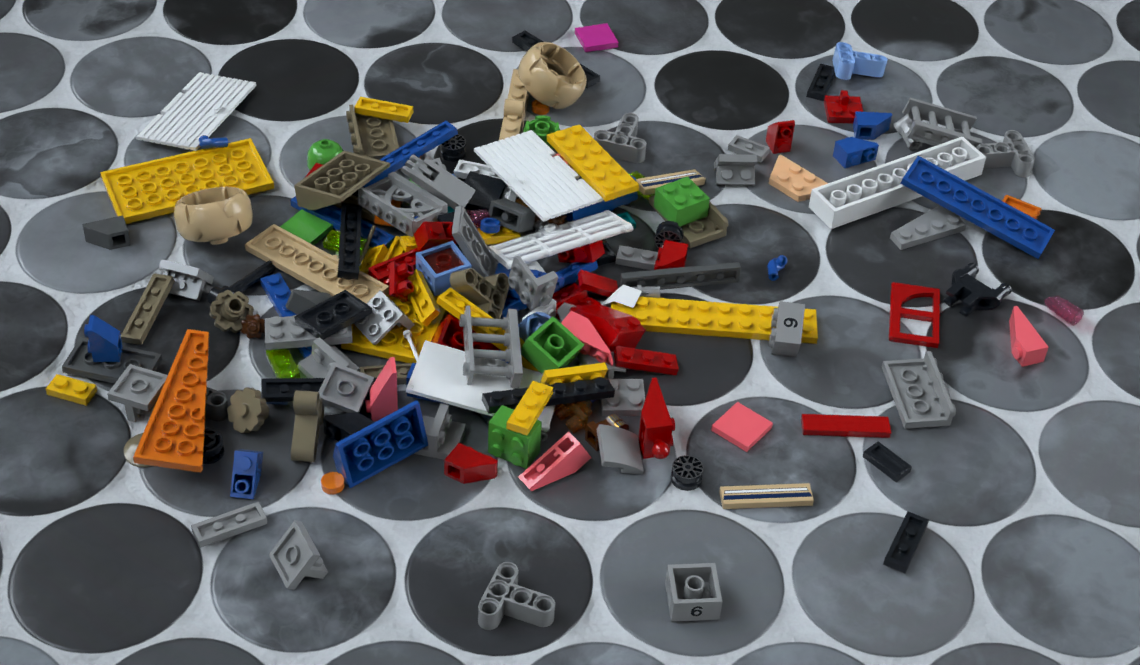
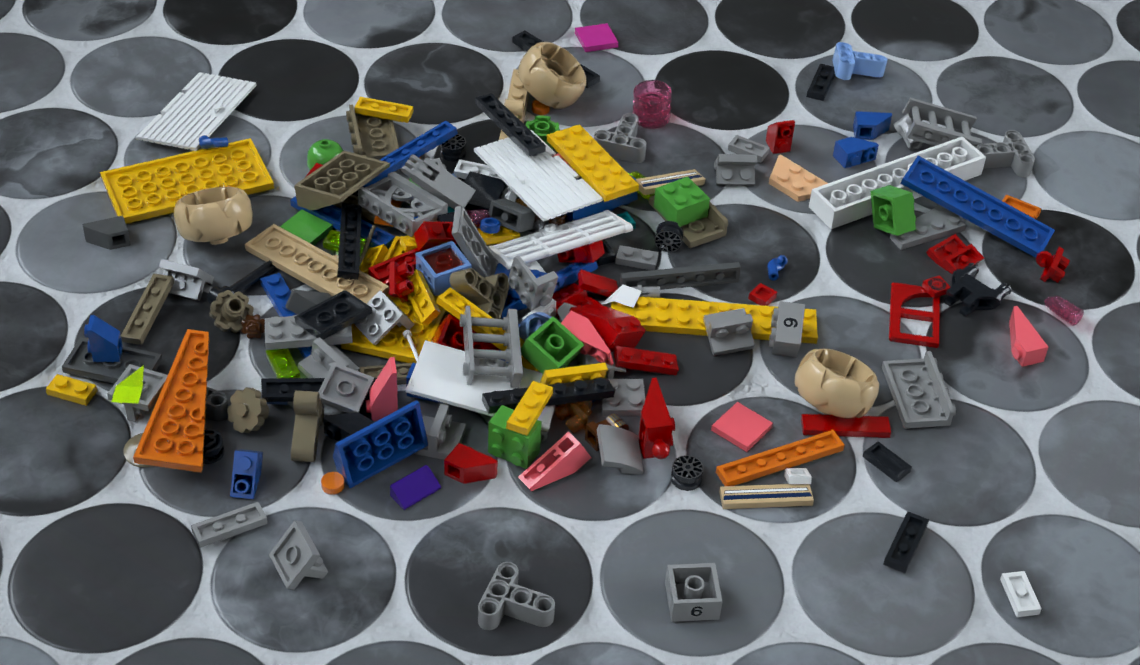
red slope [654,240,688,270] -> none
red hinge [824,90,863,124] -> none
none -> clear neon green sticker [111,365,144,404]
none -> dark purple slope [390,465,441,510]
none -> black plate [475,93,546,157]
none -> clear pink wheel [633,80,672,129]
none -> light grey bracket [703,308,755,356]
none -> orange plate [716,430,845,486]
none -> red tile [748,283,777,306]
none -> white tile [784,468,812,484]
none -> tan wheel [795,349,879,418]
none -> bright green brick [870,185,916,236]
none -> red tile [922,275,950,298]
none -> red slope [926,234,984,274]
none -> white plate [1000,571,1042,617]
none -> red hips [1036,246,1070,283]

